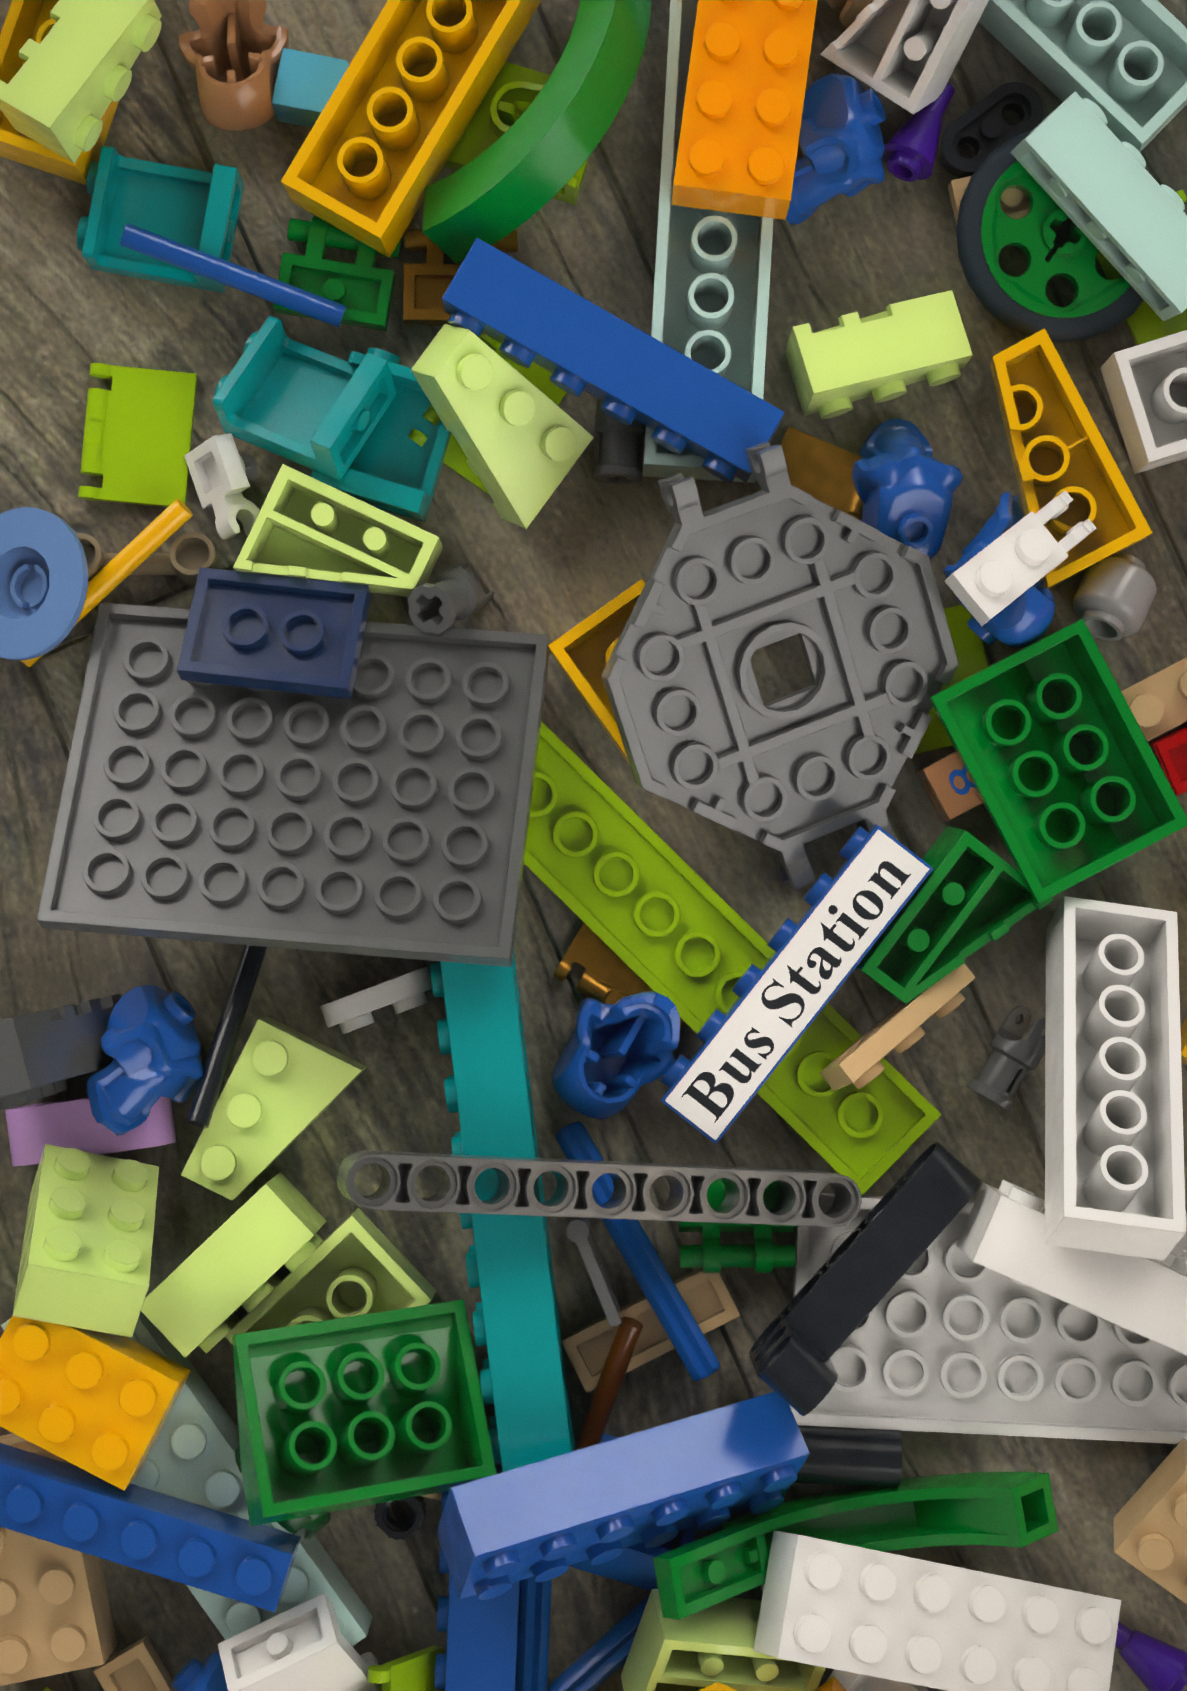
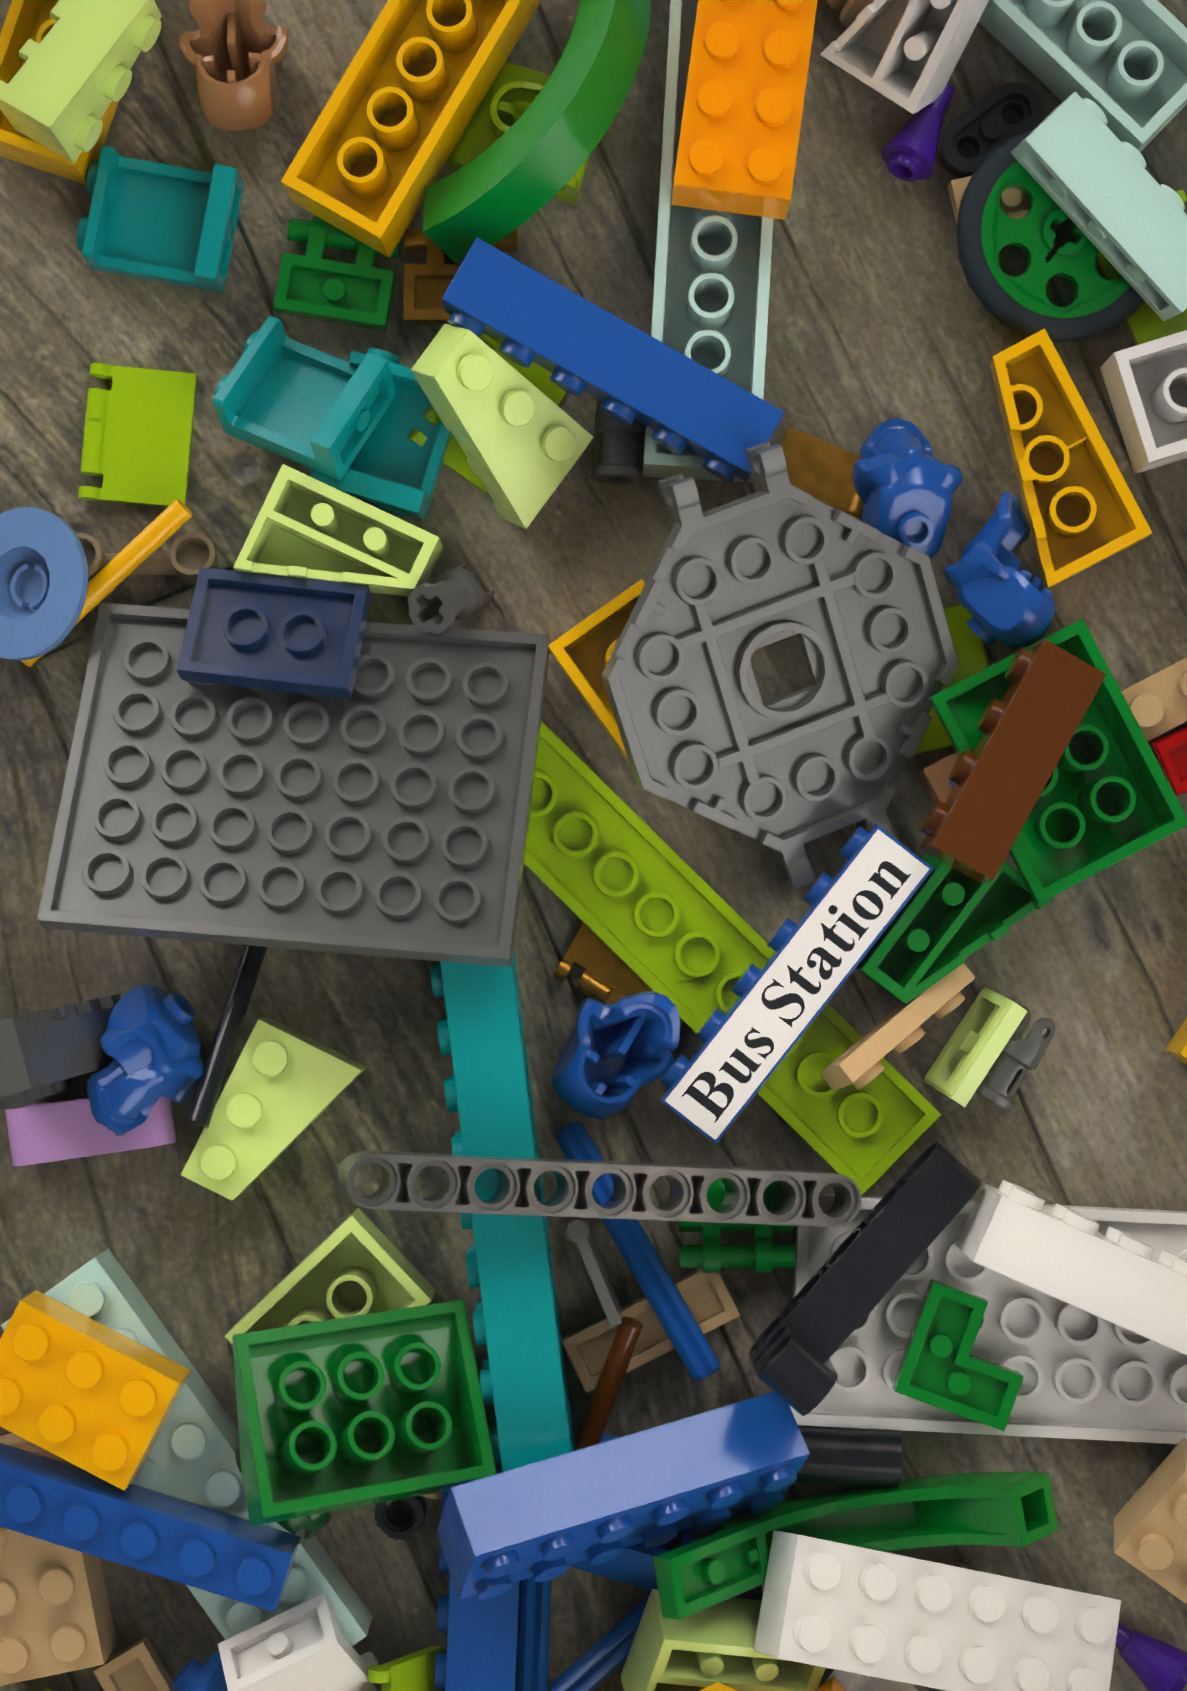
yellowish green brick [12,1144,159,1338] -> none
blue bar [120,223,346,328] -> none
yellowish green brick [141,1172,327,1358] -> none
white plate [184,433,260,541] -> none
medium azure panel [272,48,349,128] -> none
white plate [320,967,432,1034] -> none
yellowish green wedge [784,290,973,420] -> none
blue head [786,73,886,225] -> none
white hinge [945,490,1097,626] -> none
white brick [1045,896,1186,1261] -> none
light grey head [1072,553,1157,642] -> none
none -> green plate [892,1279,1024,1431]
none -> reddish brown brick [920,639,1106,883]
none -> yellowish green tile [923,987,1028,1107]

